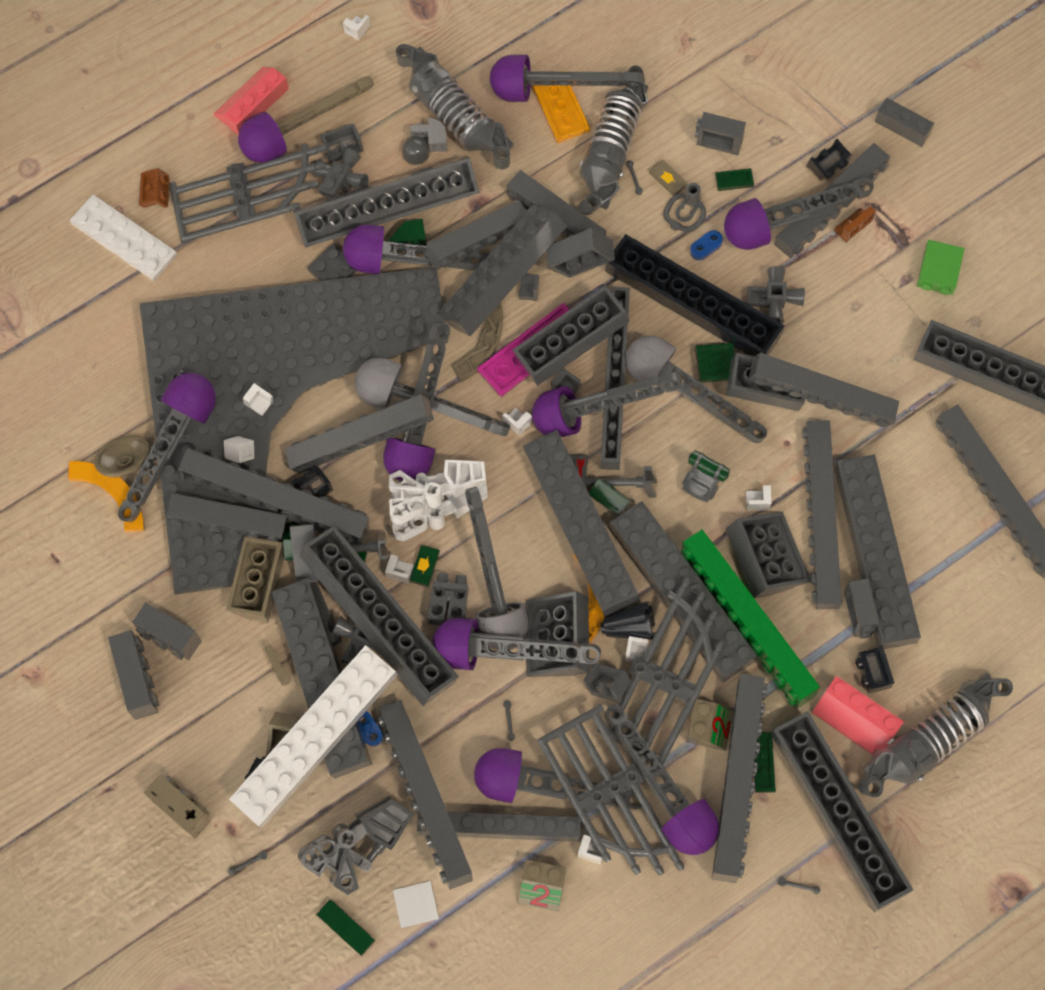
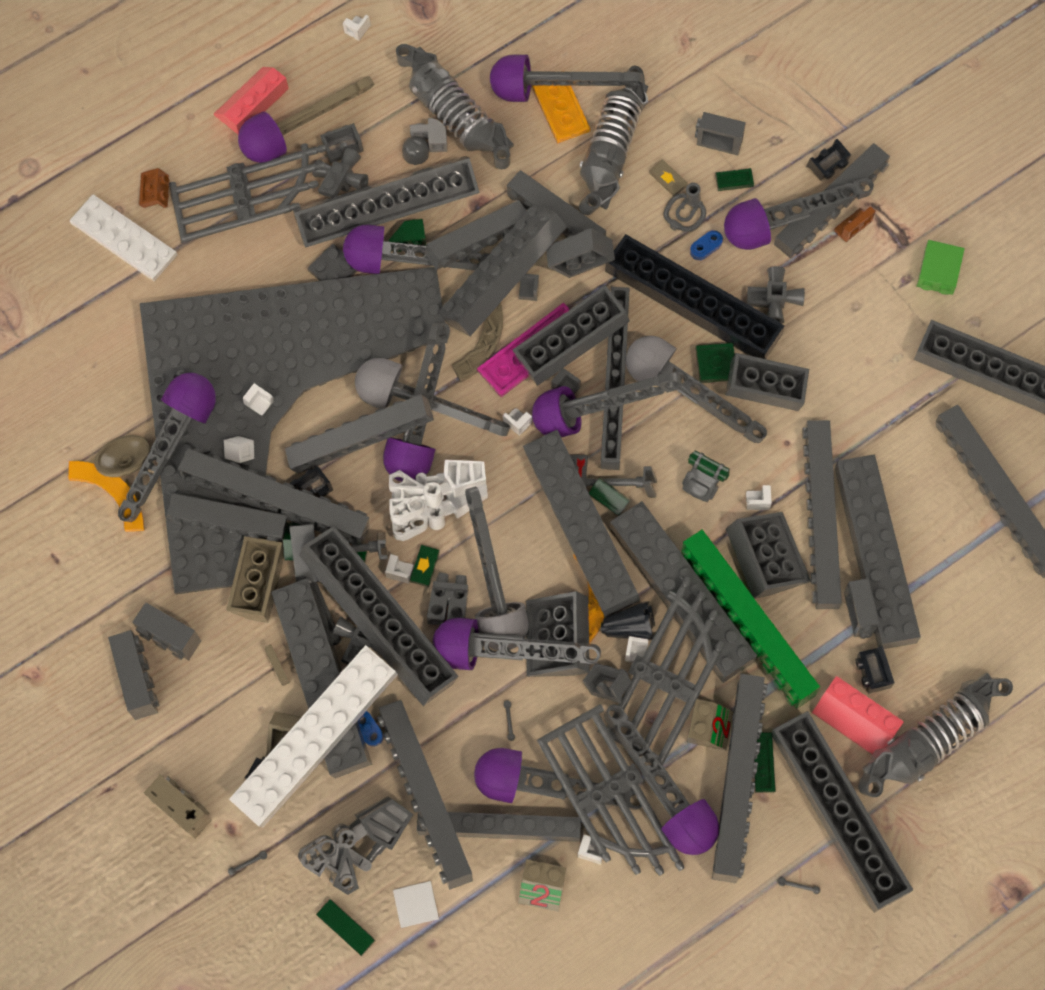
dark grey hinge [626,160,643,195] -> none
dark grey brick [749,353,899,427] -> none
dark grey brick [875,98,934,147] -> none

